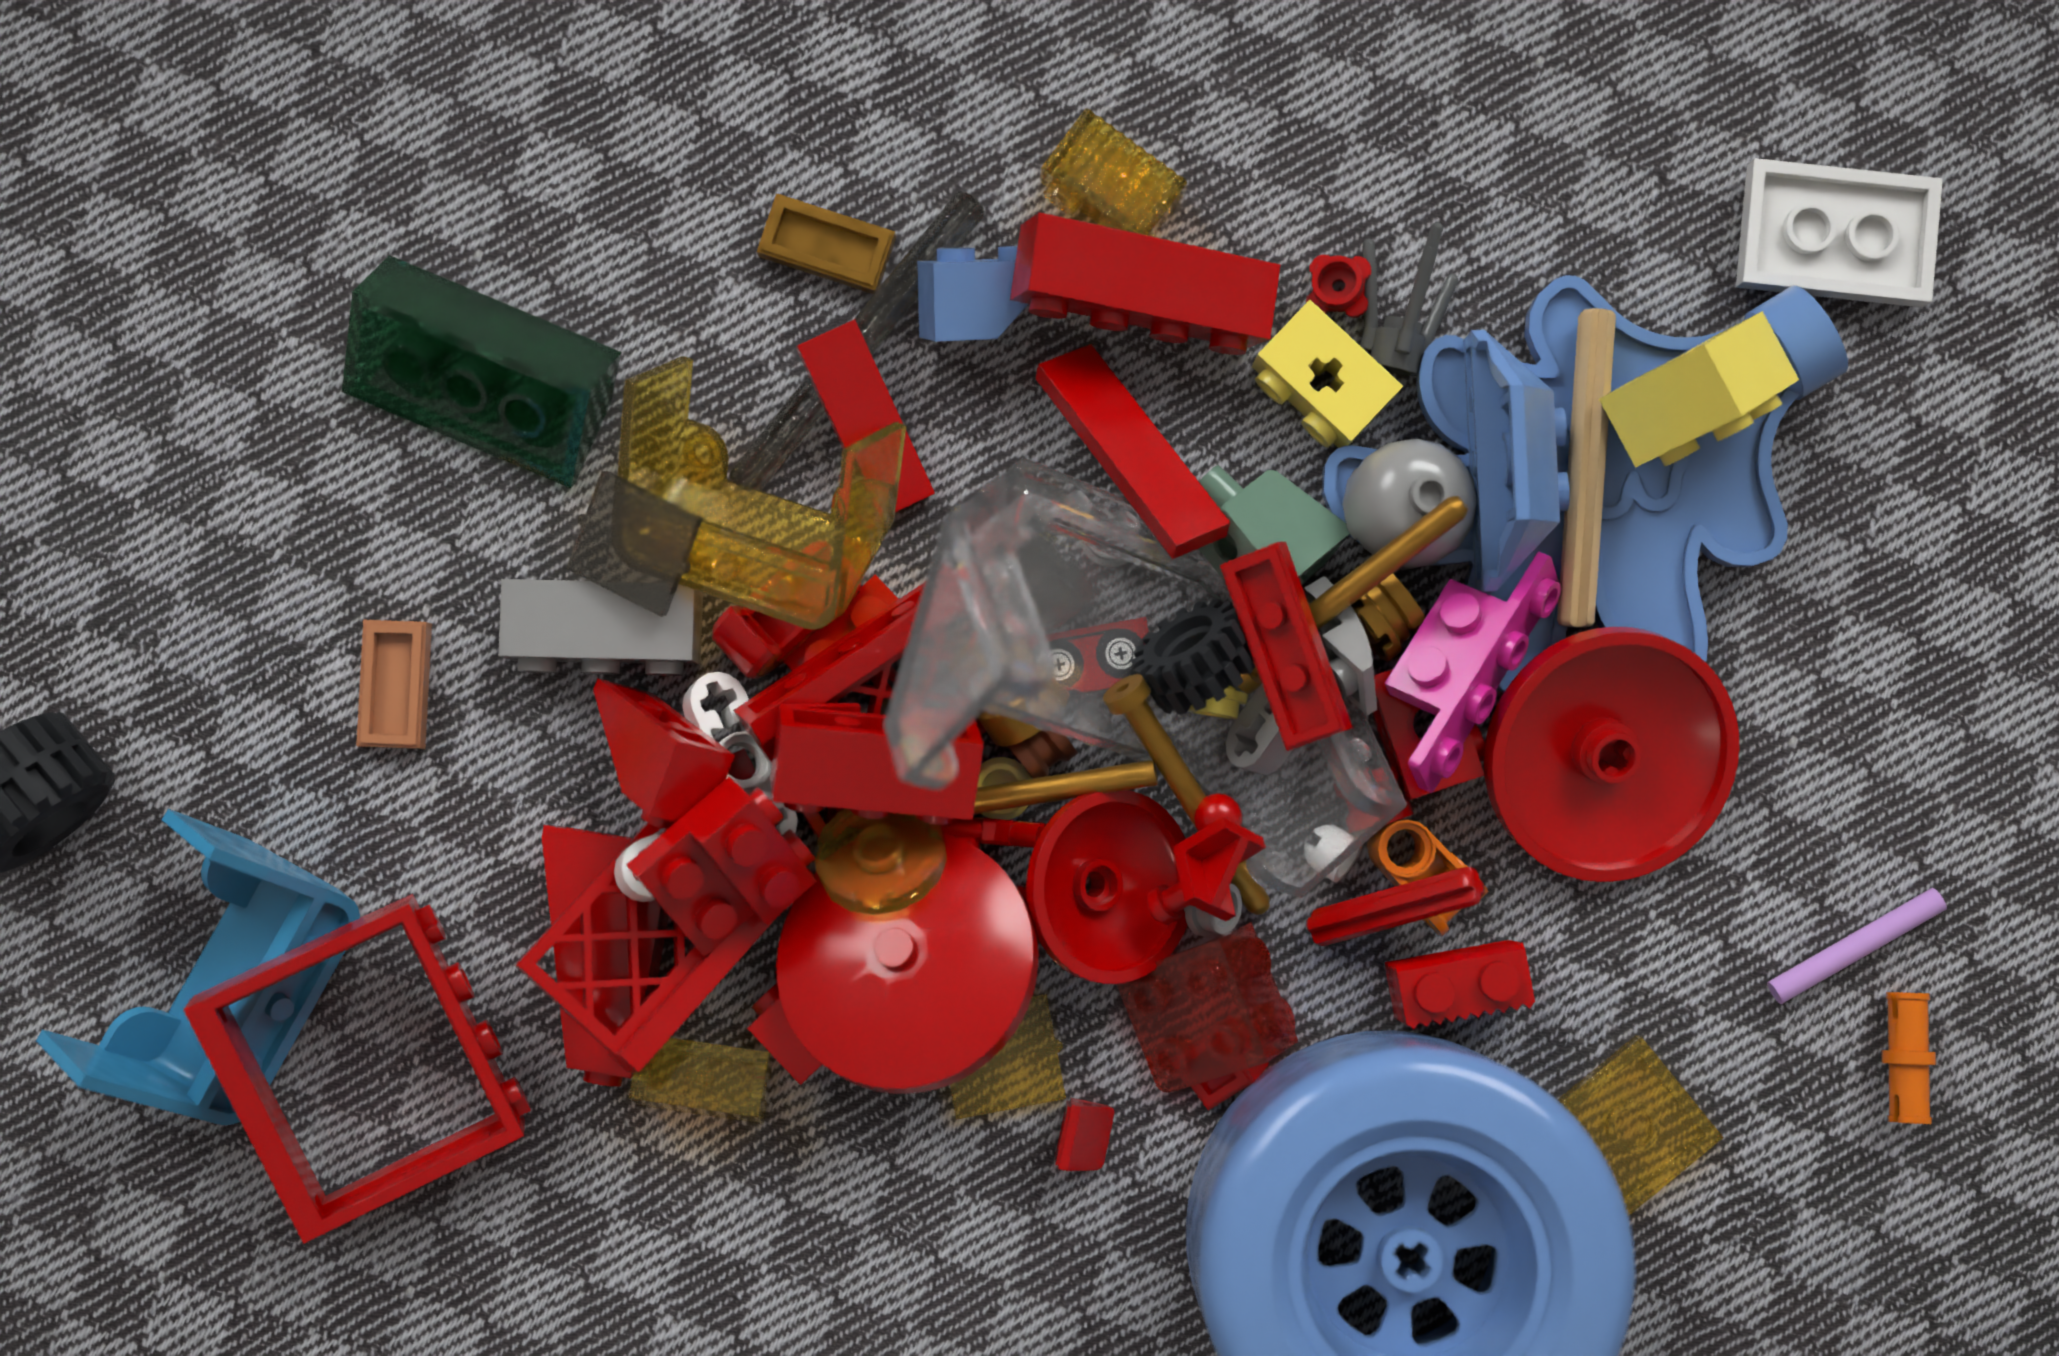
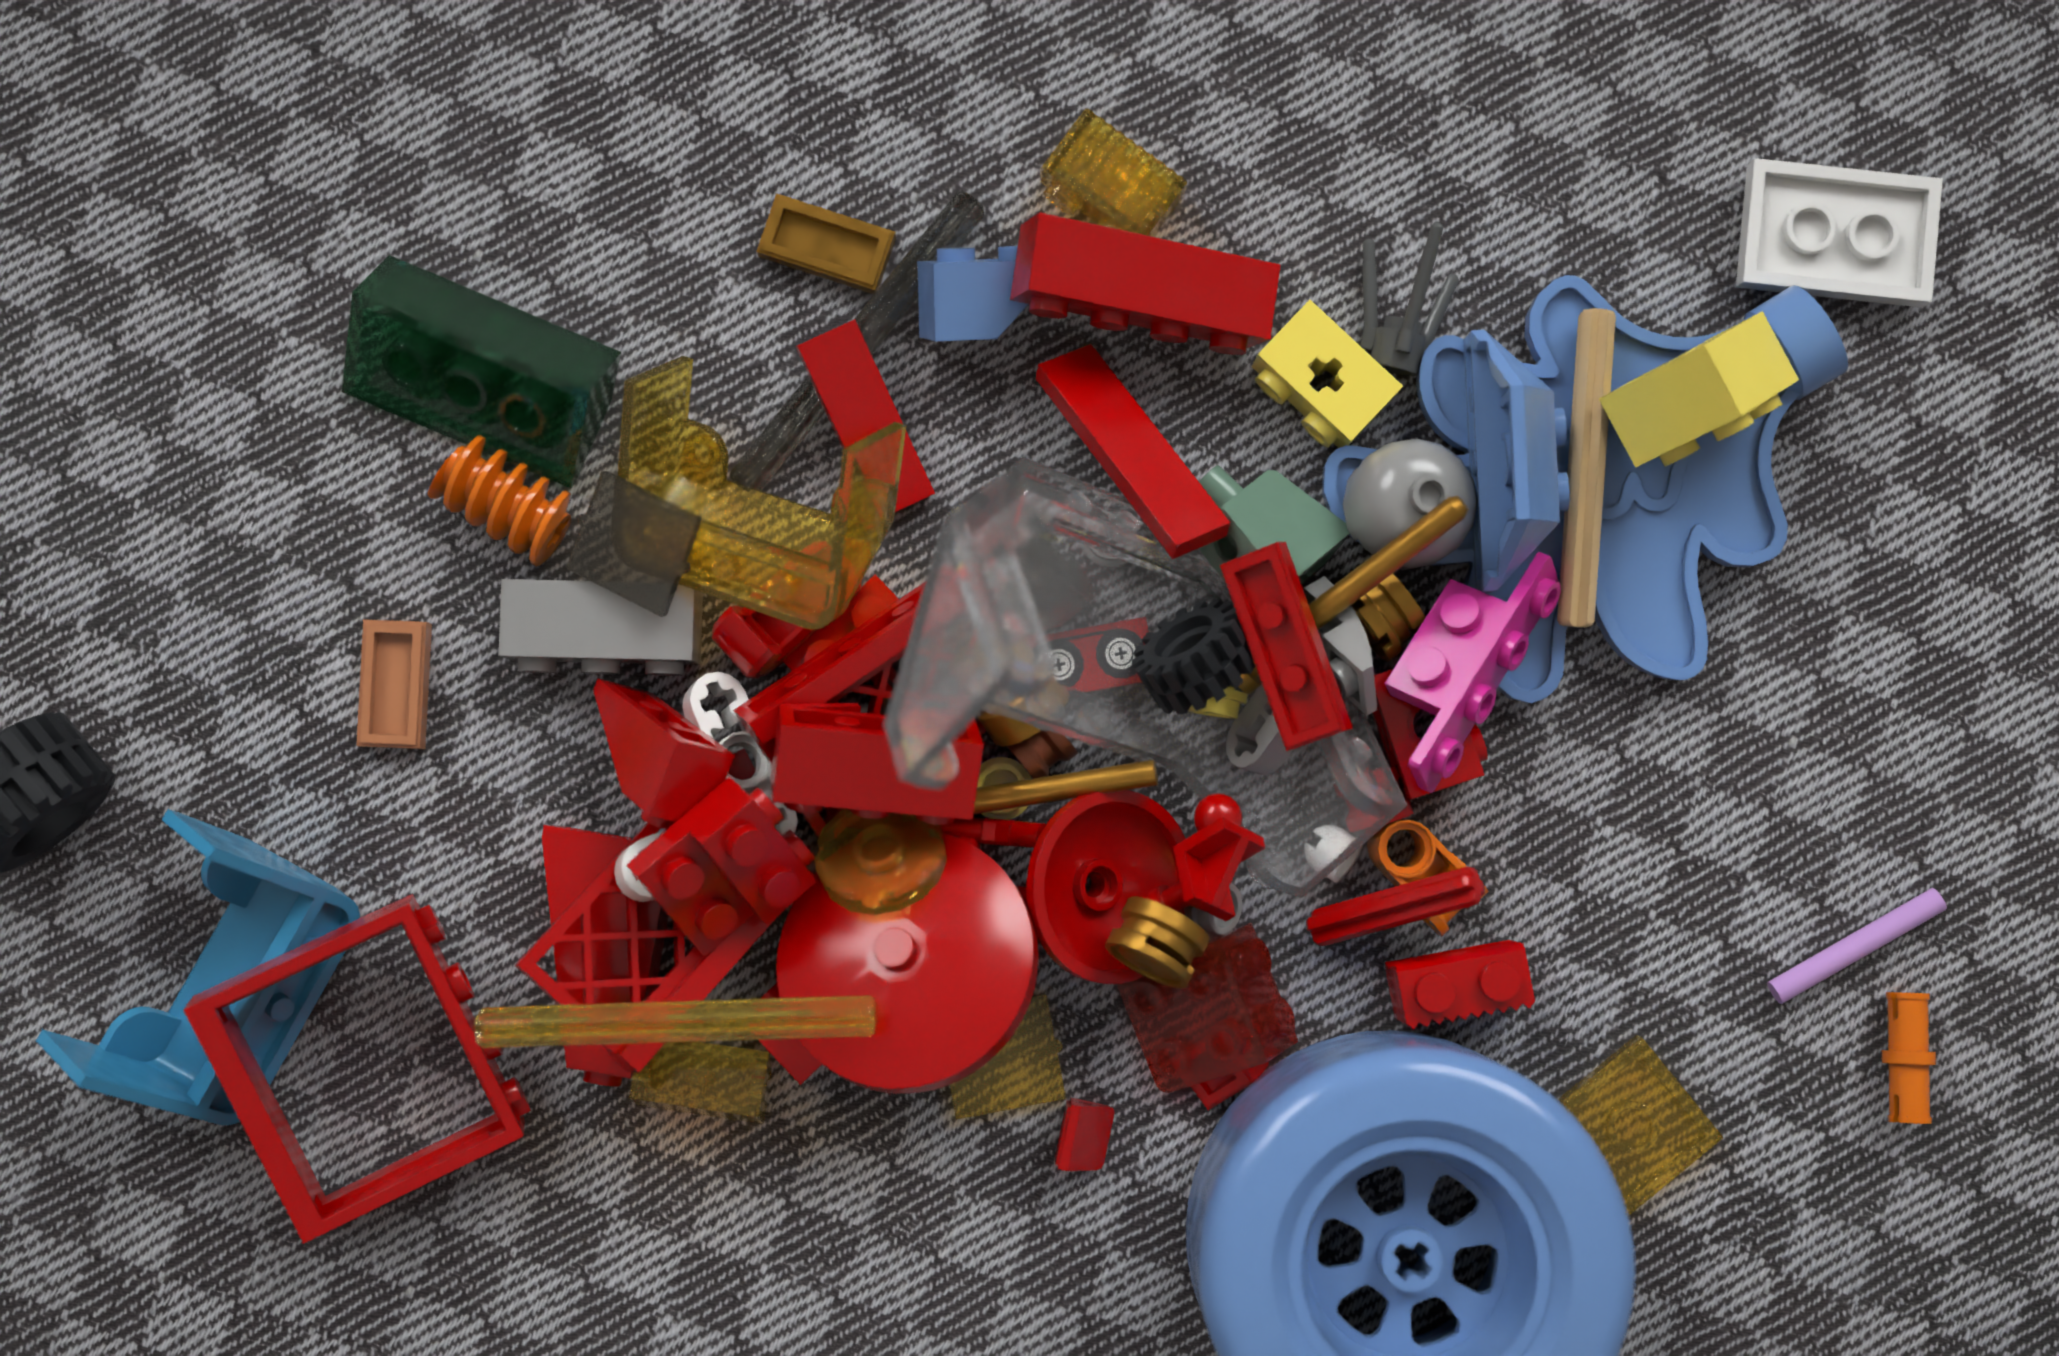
pearl gold bar [1103,674,1270,915] -> none
red plate [1306,254,1372,318] -> none
red dish [1484,627,1739,882] -> none
none -> orange piece [427,435,572,567]
none -> clear yellow axle [474,996,877,1048]
none -> pearl gold wheel [1105,896,1210,988]

